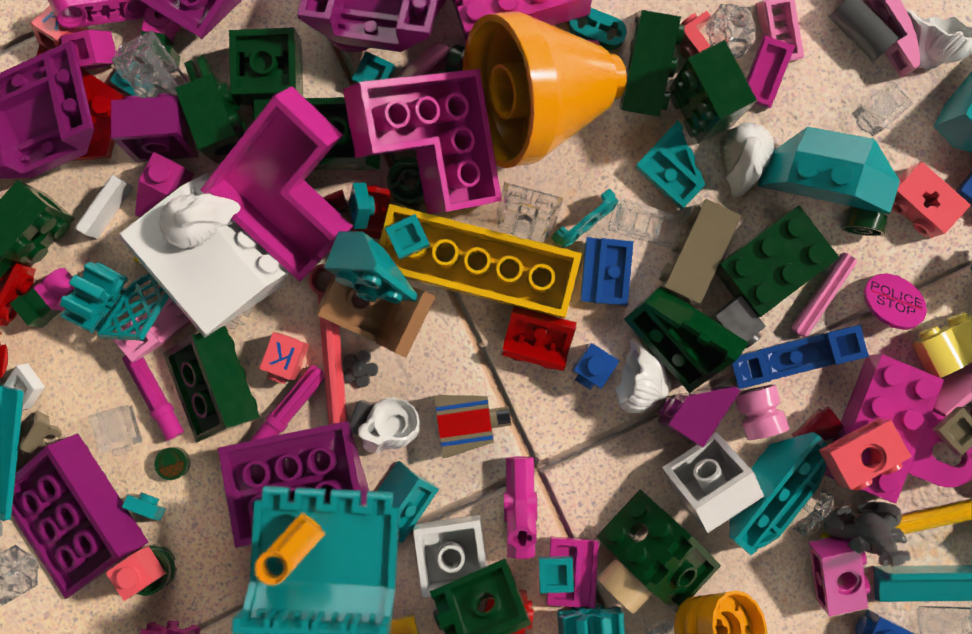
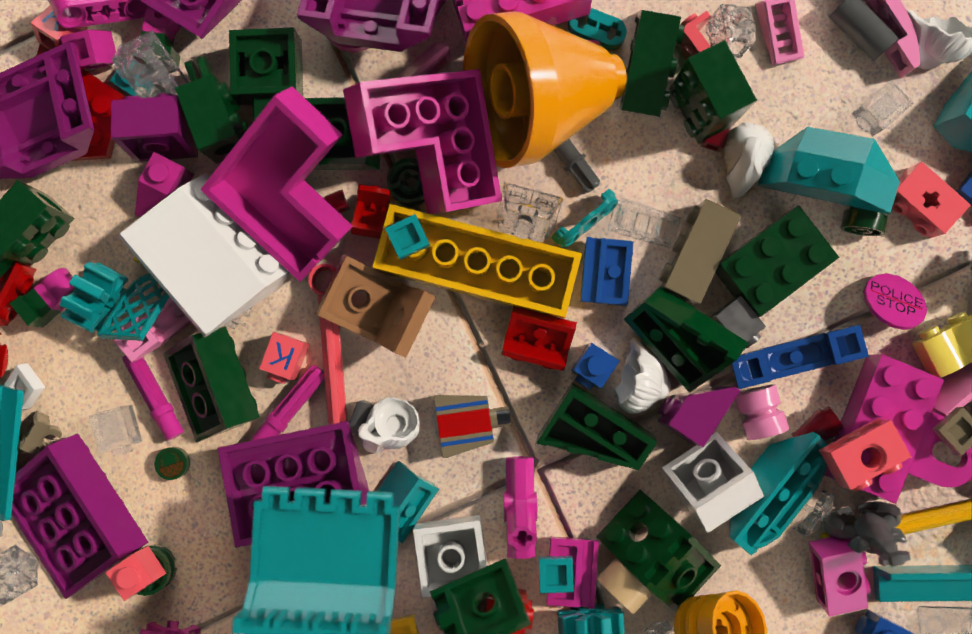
white tile [76,175,134,239] -> none
teal plate [122,492,167,521] -> none
white hair [159,194,240,248] -> none
light orange piece [255,512,326,585] -> none
teal slope [324,231,418,304] -> none
dark grey plant [343,350,378,388] -> none
teal plate [349,183,375,229] -> none
teal plate [352,51,396,84] -> none
dark green tile [445,44,465,73] -> none
teal wing [635,120,706,210] -> none
dark pink tile [746,35,795,108] -> none
bright pink axle [791,252,857,337] -> none
none -> dark green wedge [536,382,657,470]
none -> dark grey axle [554,139,600,193]
none -> dark red piece [701,127,731,153]

